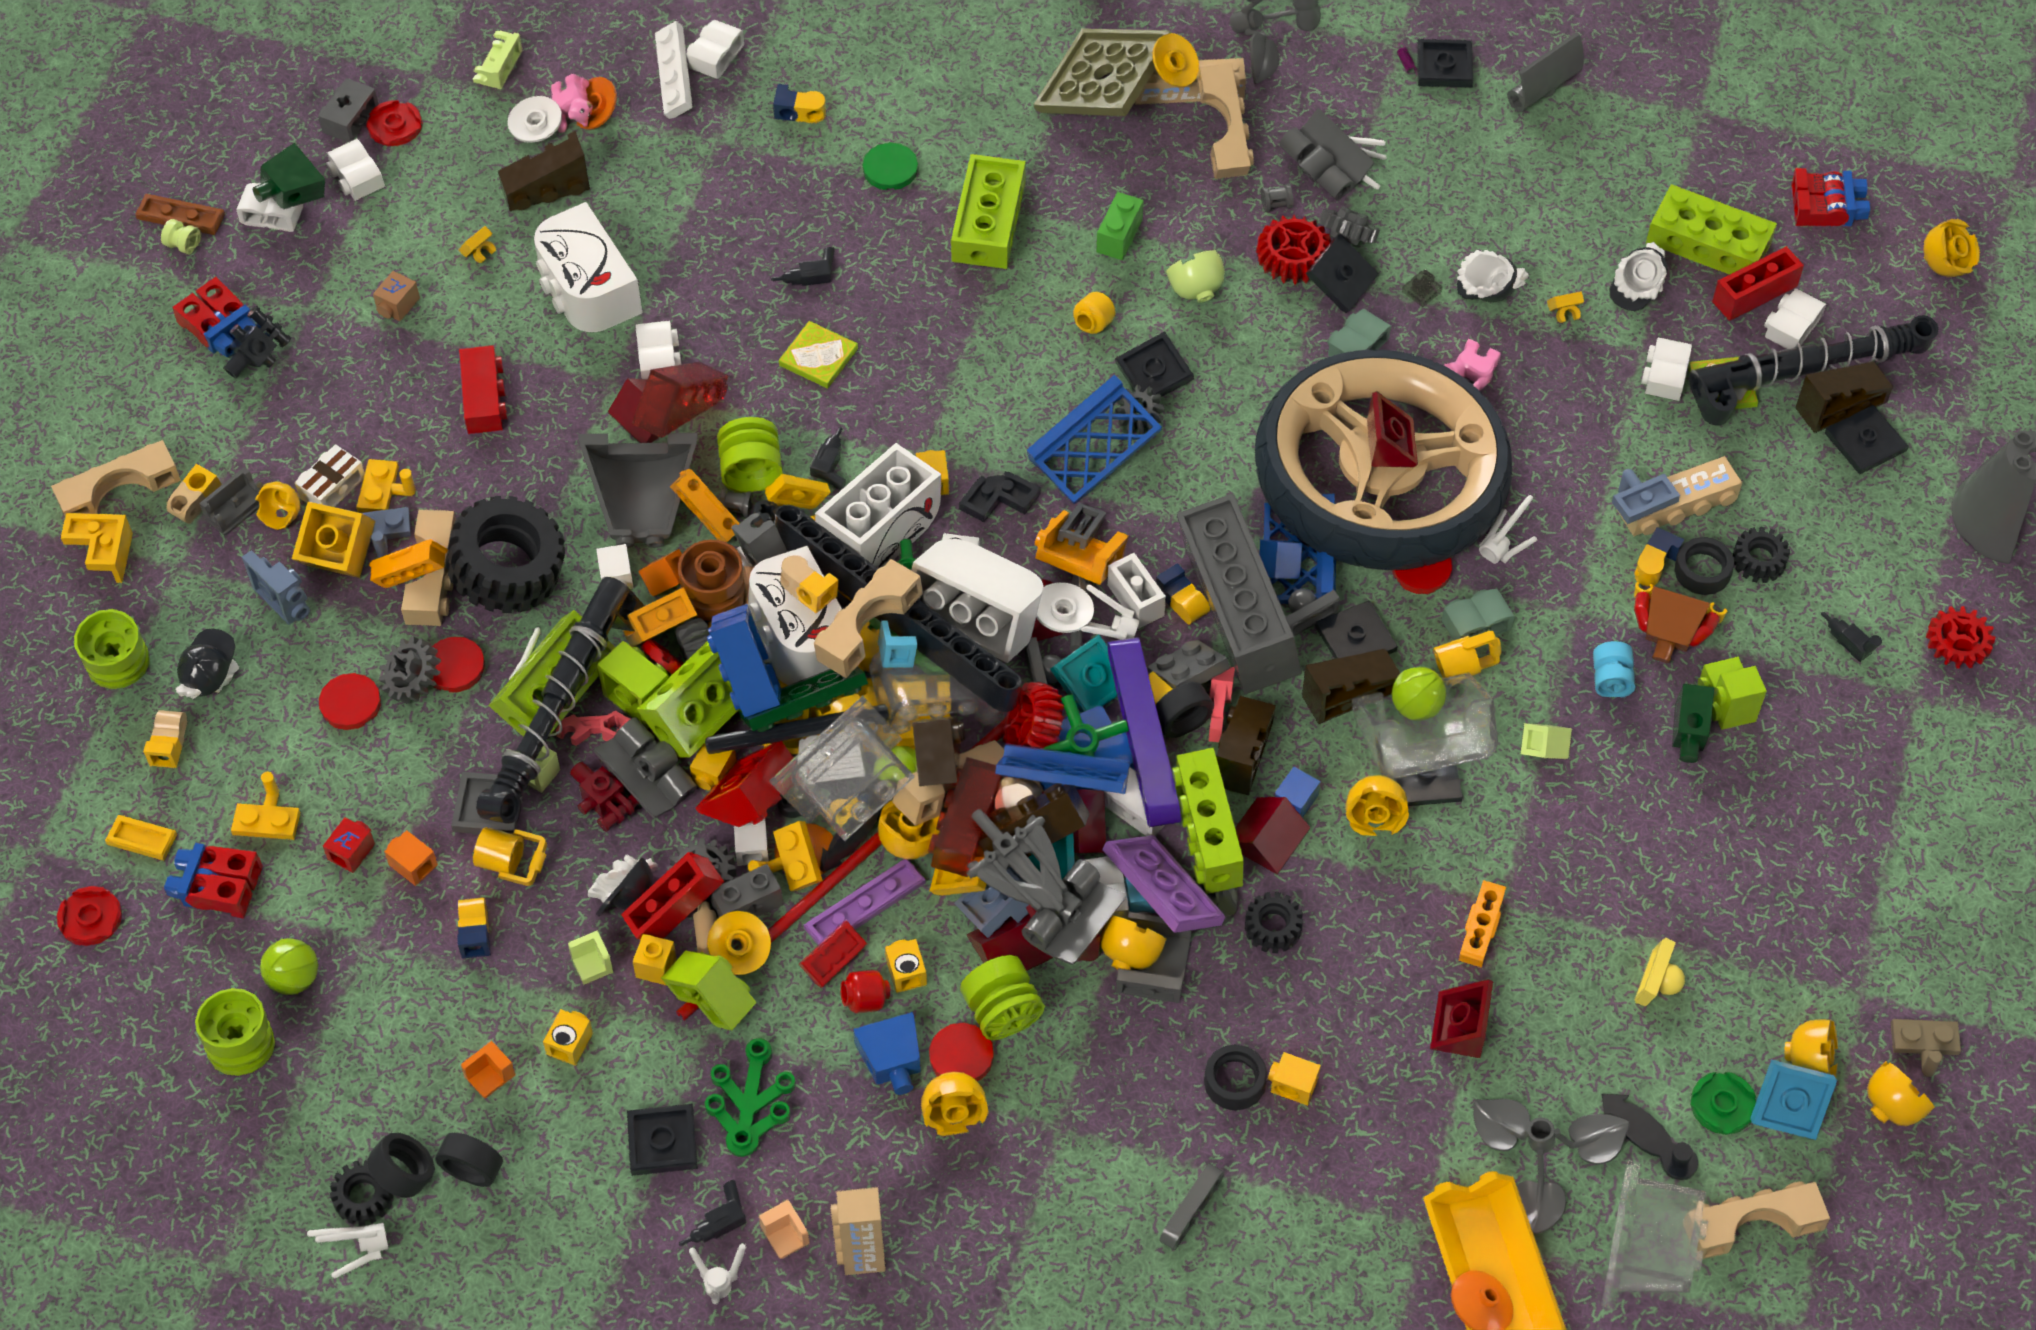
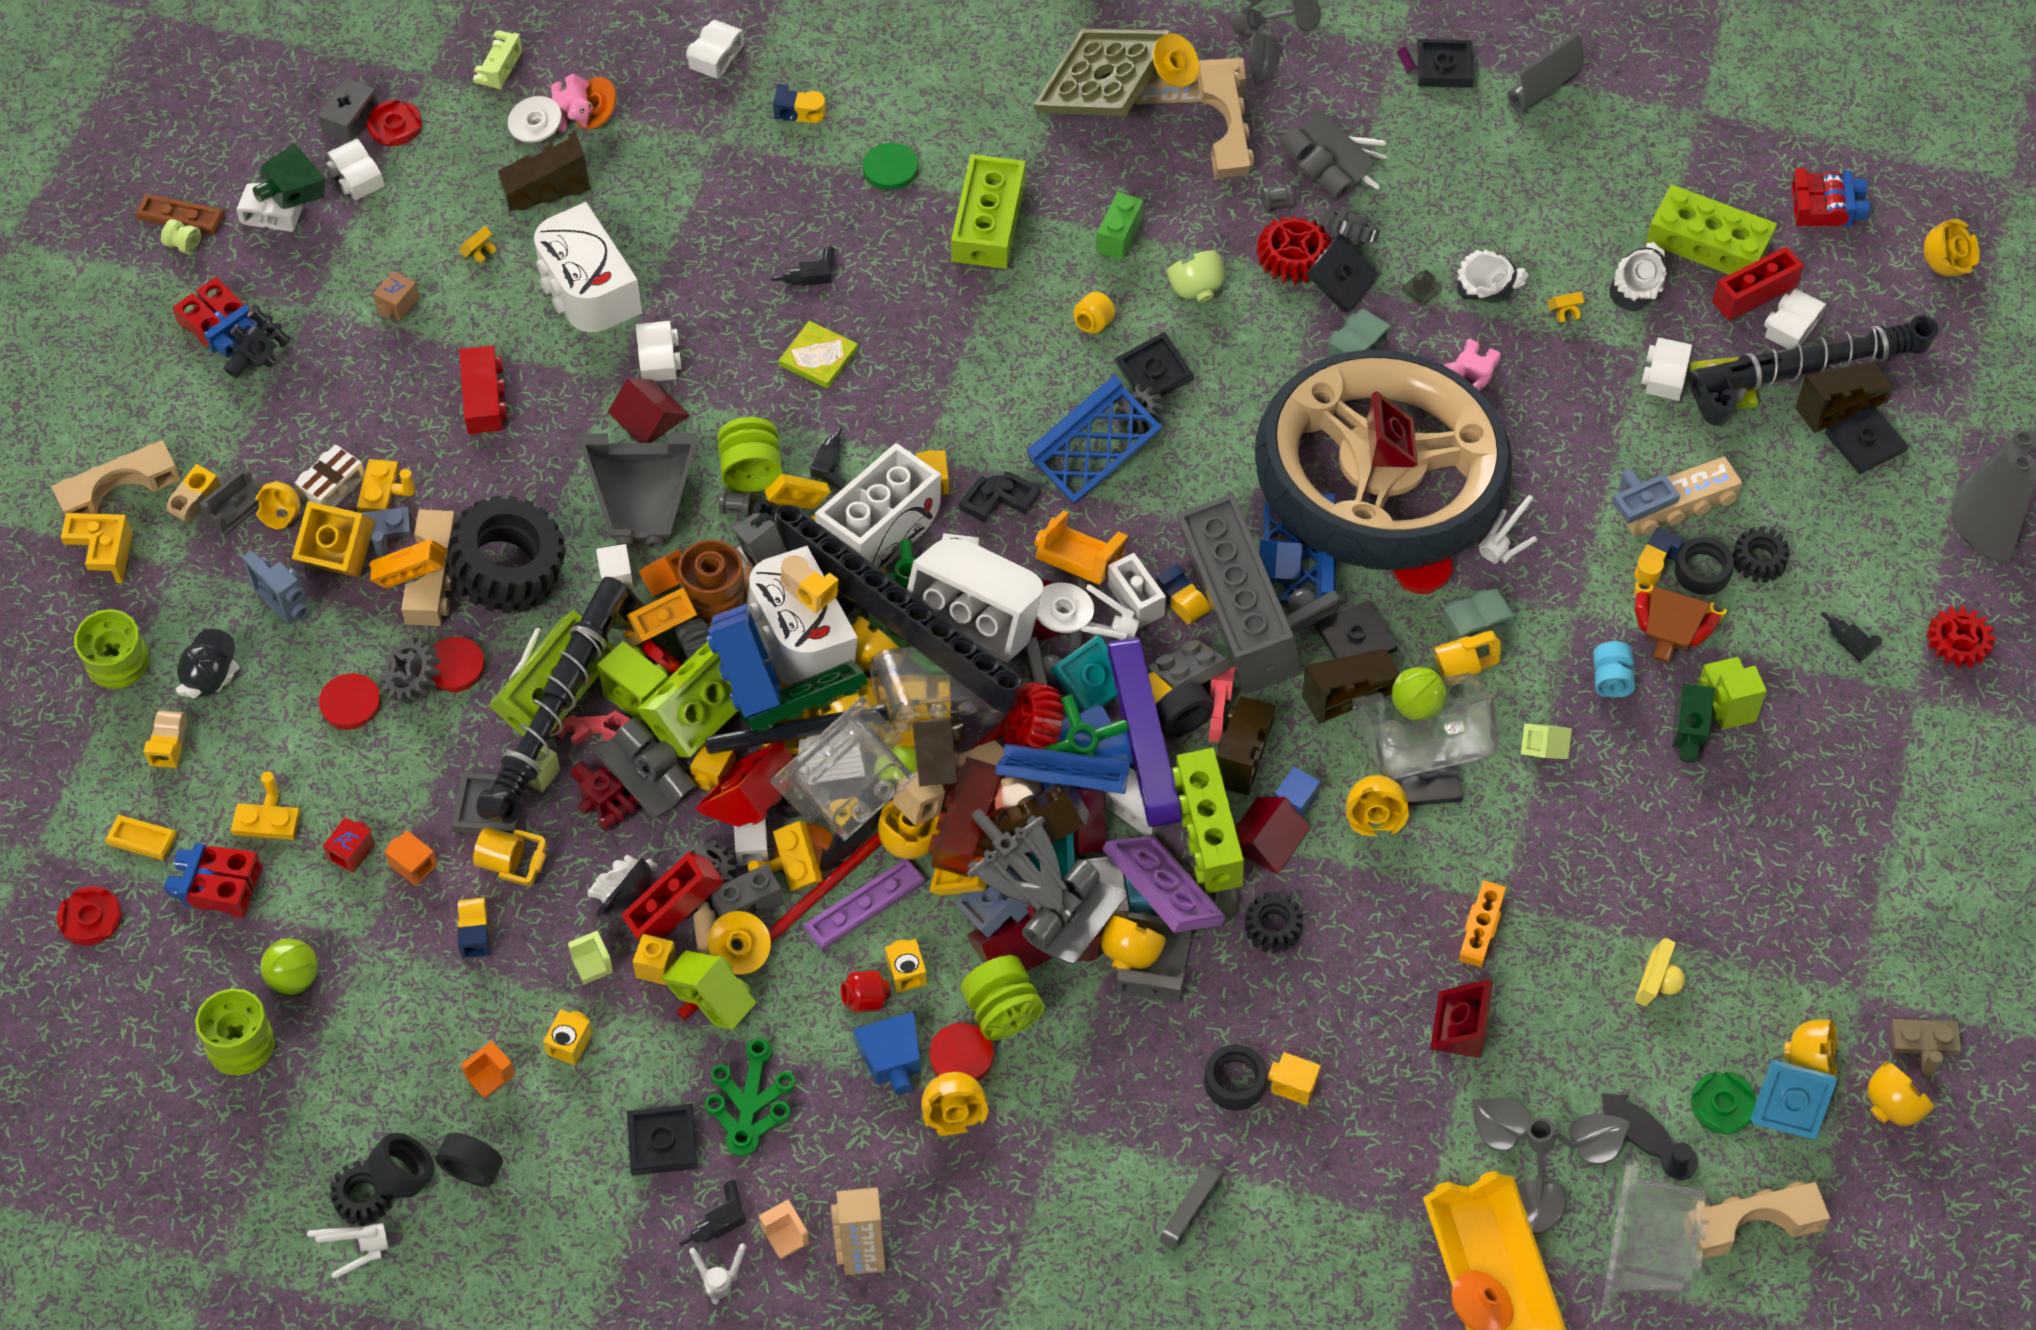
clear red wedge [632,362,729,438] -> none
white plate [655,21,692,119] -> none
light orange piece [670,469,740,542] -> none
red plate [799,920,867,988] -> none
tan arch [814,559,923,678] -> none
medium azure panel [878,621,917,668] -> none
dark grey tile [1057,503,1106,550] -> none

